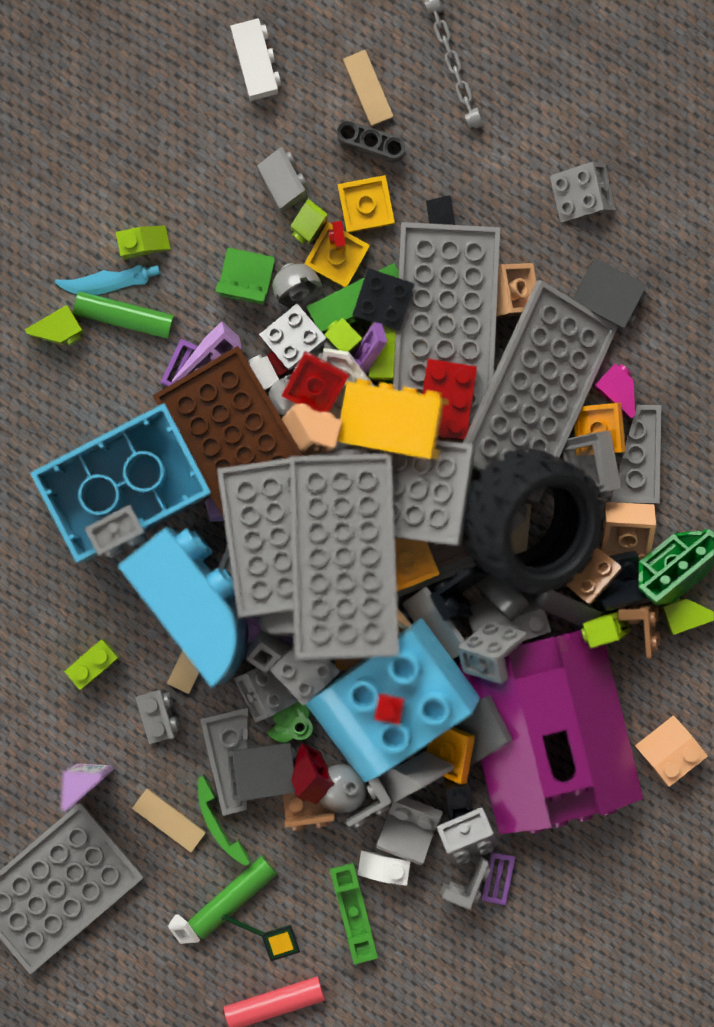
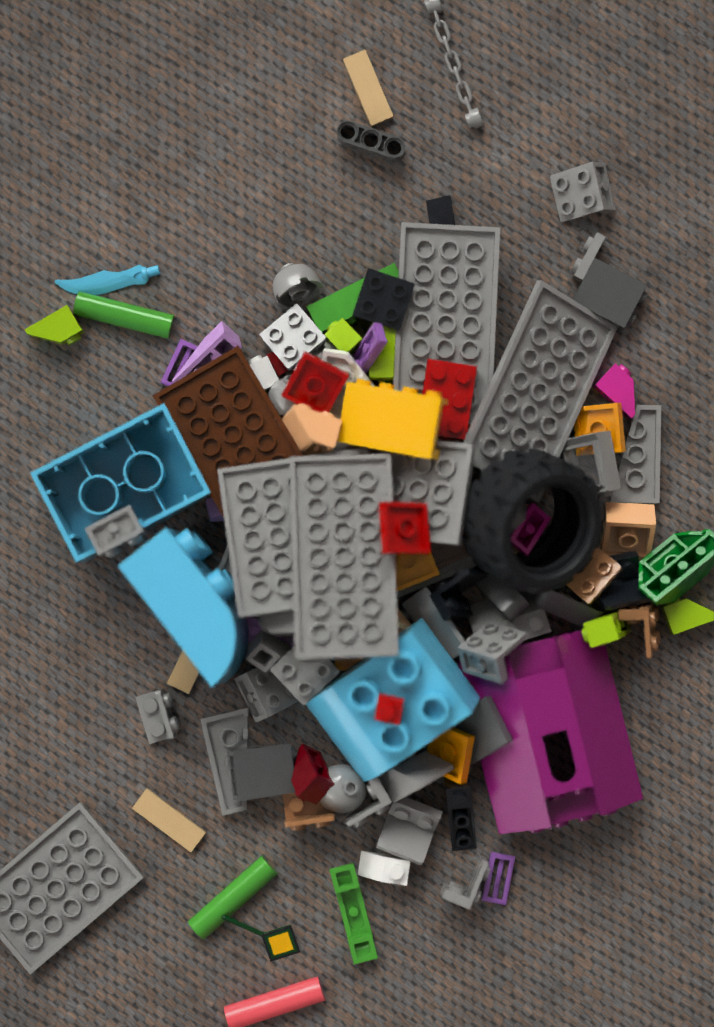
lavender slope [61,763,114,811] -> none
lime brick [64,638,120,690] -> none
lime slope [115,226,171,260] -> none
white slope [168,915,200,944] -> none
bright green slope [198,774,251,866] -> none
bright green bracket [215,248,275,305] -> none
white brick [231,18,282,101] -> none
light grey slope [257,147,308,212] -> none
bright green plate [268,702,313,743] -> none
lime slope [290,199,328,244] -> none
yellow plate [304,222,370,288] -> none
red plate [328,221,346,250] -> none
yellow plate [338,175,395,233] -> none
light grey bracket [436,807,498,865] -> none
light nougat slope [496,263,536,319] -> none
light nougat slope [635,715,708,787] -> none
none -> red plate [379,501,431,555]
none -> dark pink slope [511,503,551,556]
none -> light grey plate [571,232,605,283]

